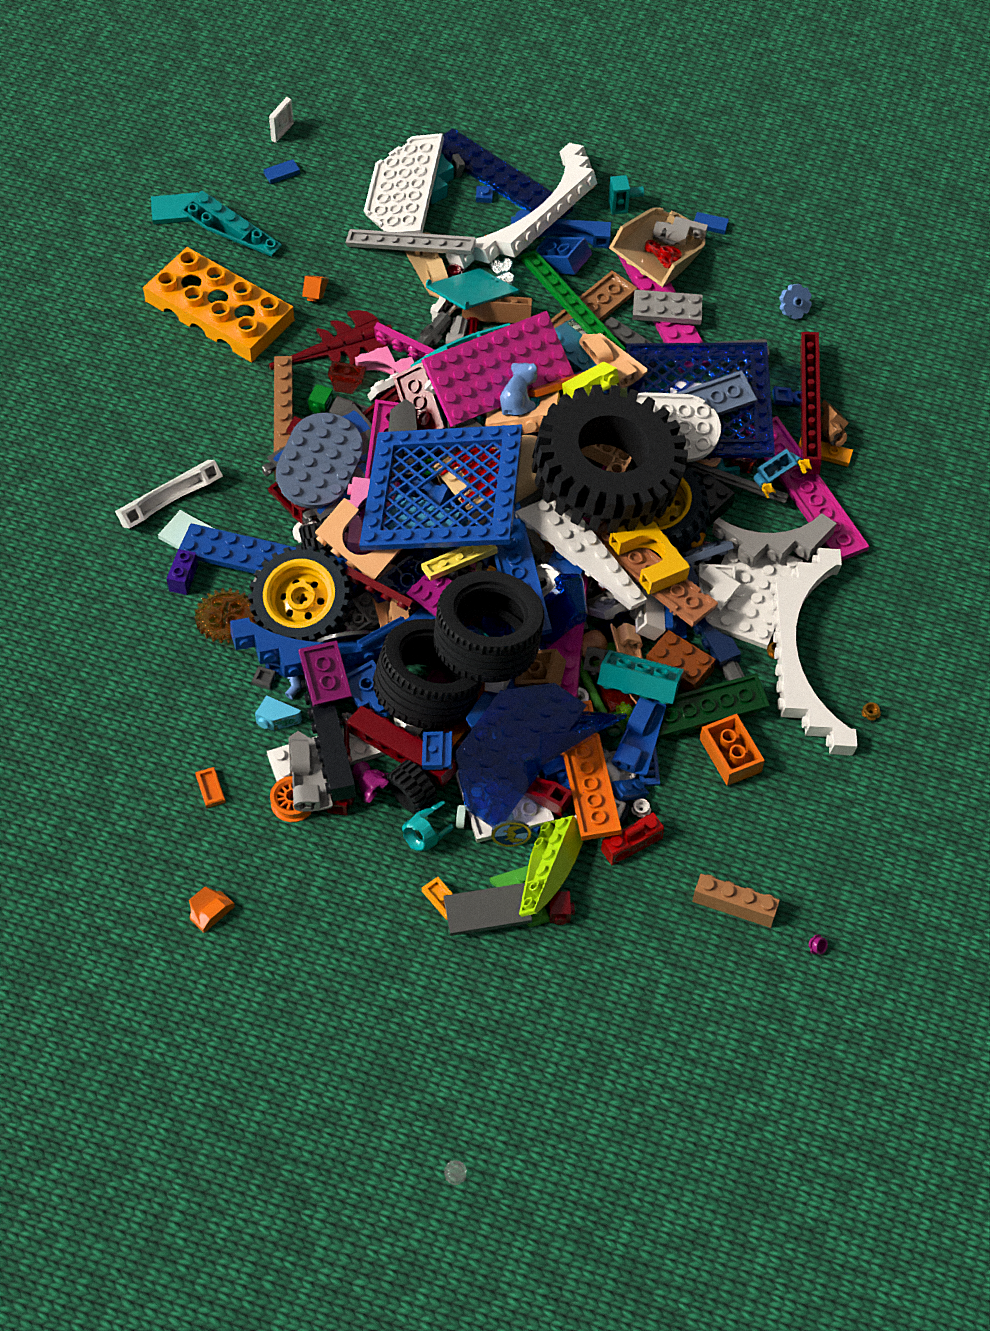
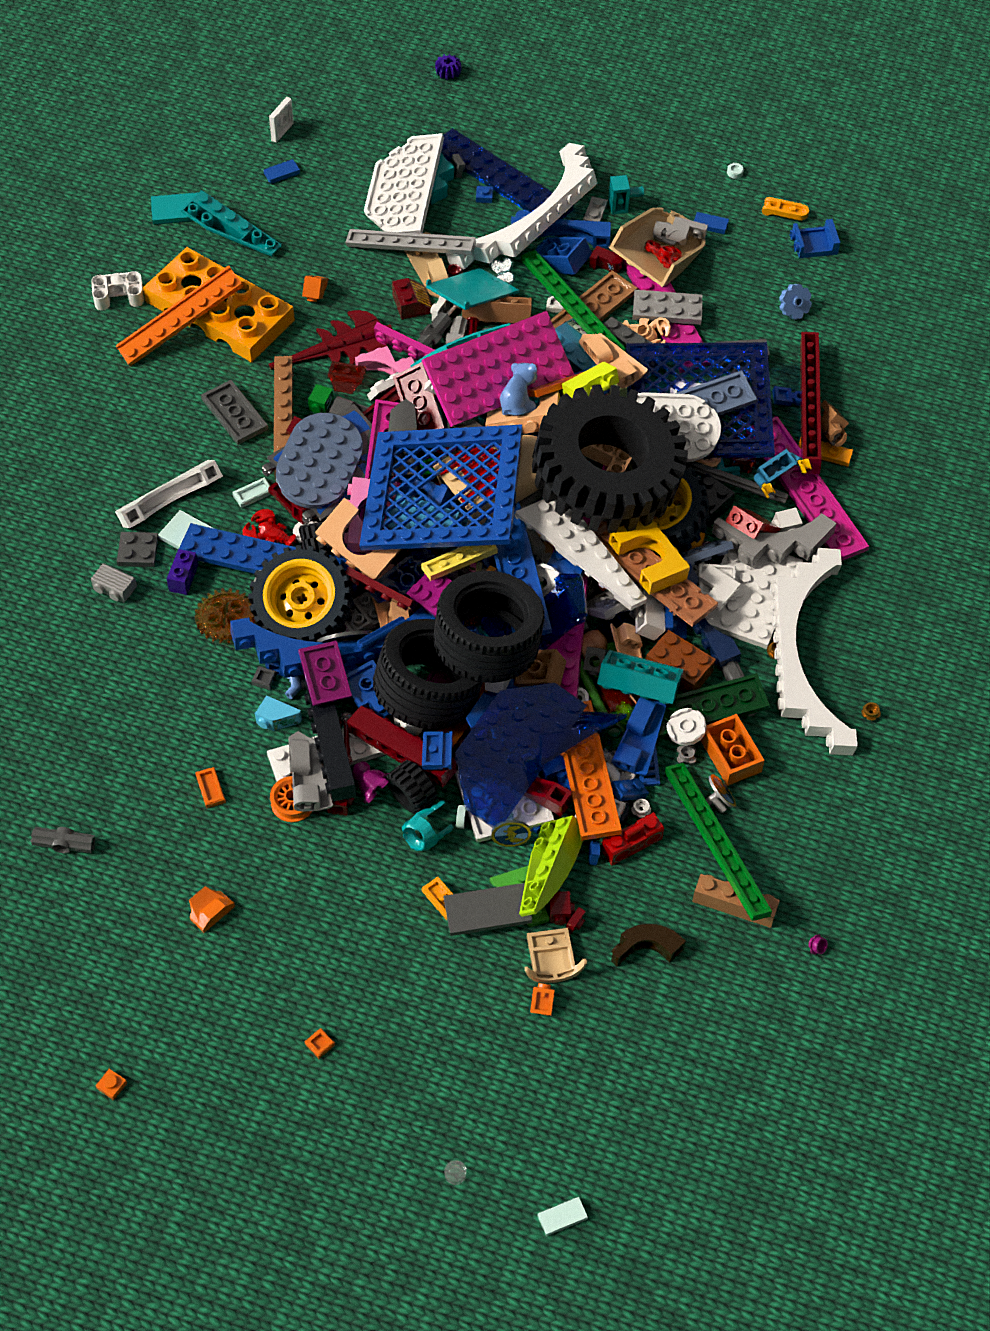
none -> dark grey piece [31,827,96,853]
none -> white beam [91,271,144,310]
none -> light grey brick [91,563,137,603]
none -> orange plate [95,1069,127,1100]
none -> orange plate [116,266,244,367]
none -> dark grey plate [117,532,159,567]
none -> dark grey plate [201,380,268,445]
none -> light aqua tile [232,477,271,508]
none -> red animal [243,509,297,546]
none -> orange tile [304,1028,335,1059]
none -> dark red slope [392,278,432,320]
none -> dark purple gear [435,54,462,80]
none -> tan piece [525,928,587,983]
none -> orange bracket [530,983,555,1015]
none -> light aqua tile [538,1197,588,1236]
none -> white tile [546,296,564,313]
none -> dark red plate [566,907,586,934]
none -> light grey plate [583,196,608,222]
none -> dark red leg [589,246,623,273]
none -> blue tile [589,841,600,865]
none -> dark brown arch [611,924,686,967]
none -> light nougat animal [622,317,671,350]
none -> green plate [665,763,772,921]
none -> white tile [667,708,707,746]
none -> light grey plate [677,745,696,764]
none -> shield [706,774,736,813]
none -> panel [726,505,780,539]
none -> light aqua tile [727,163,744,179]
none -> light orange plate [762,197,809,220]
none -> white brick [772,508,802,532]
none -> blue panel [790,219,840,259]

